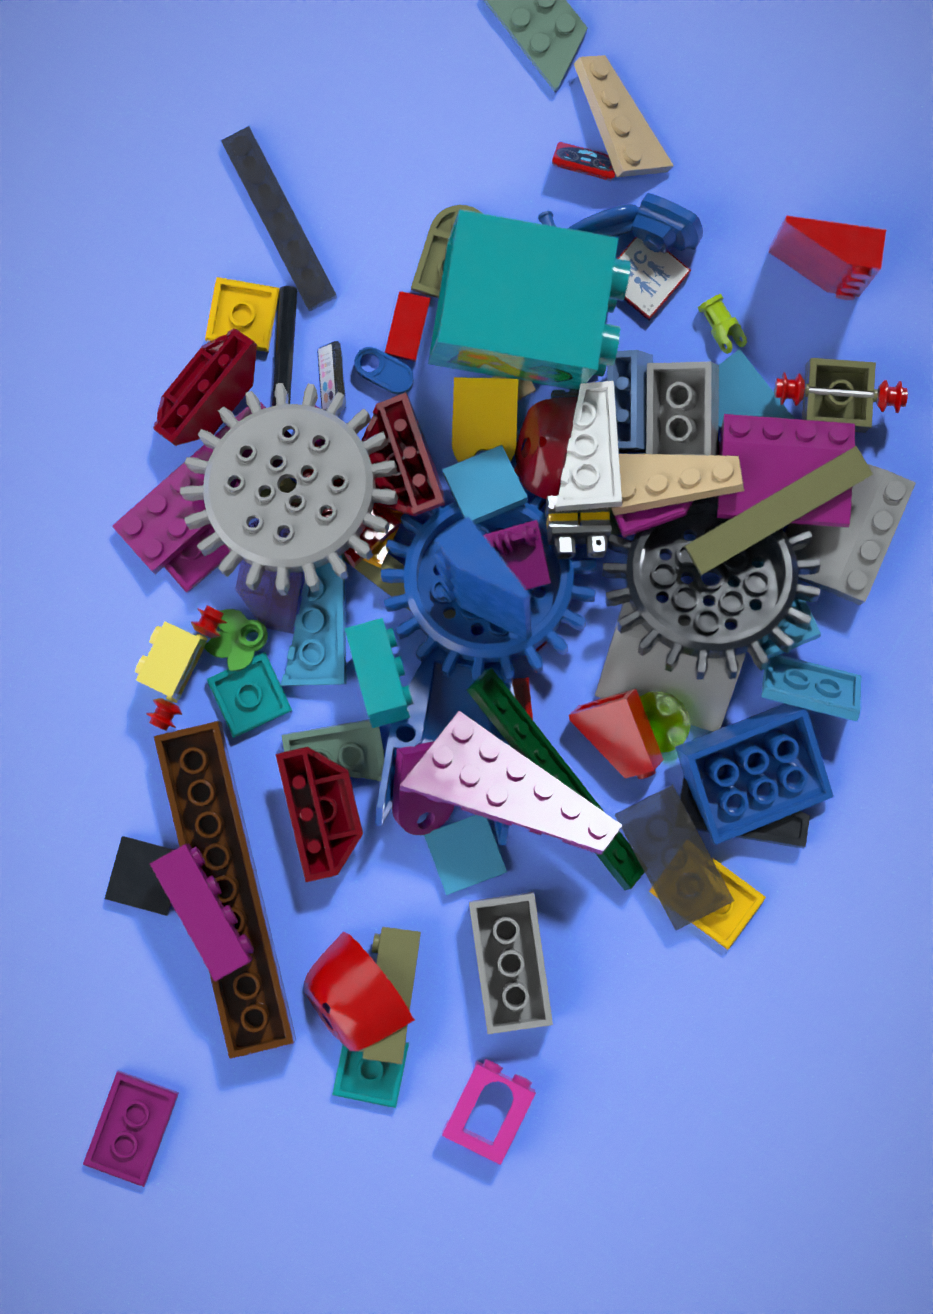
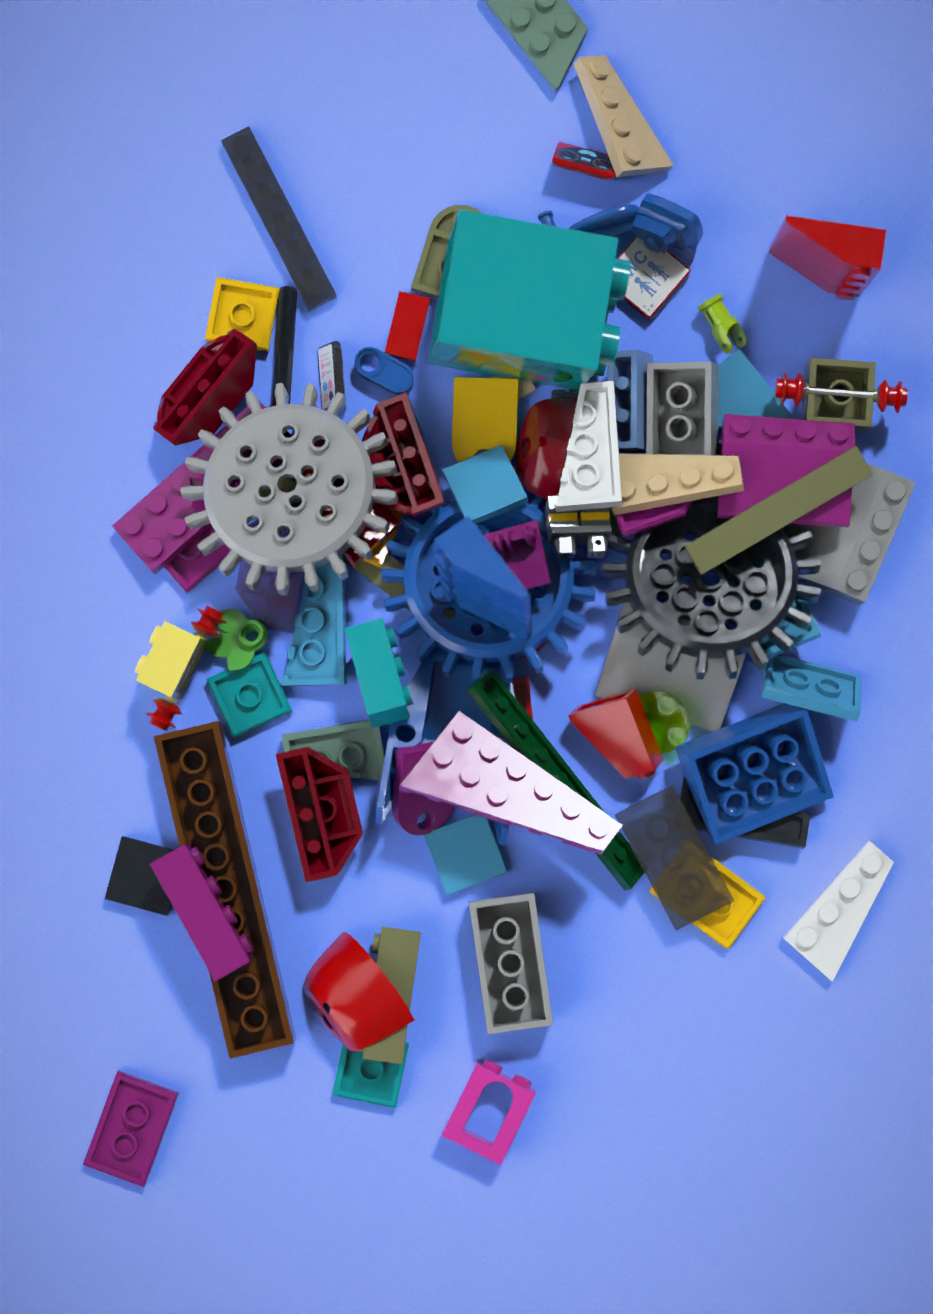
none -> white wing [782,840,894,982]

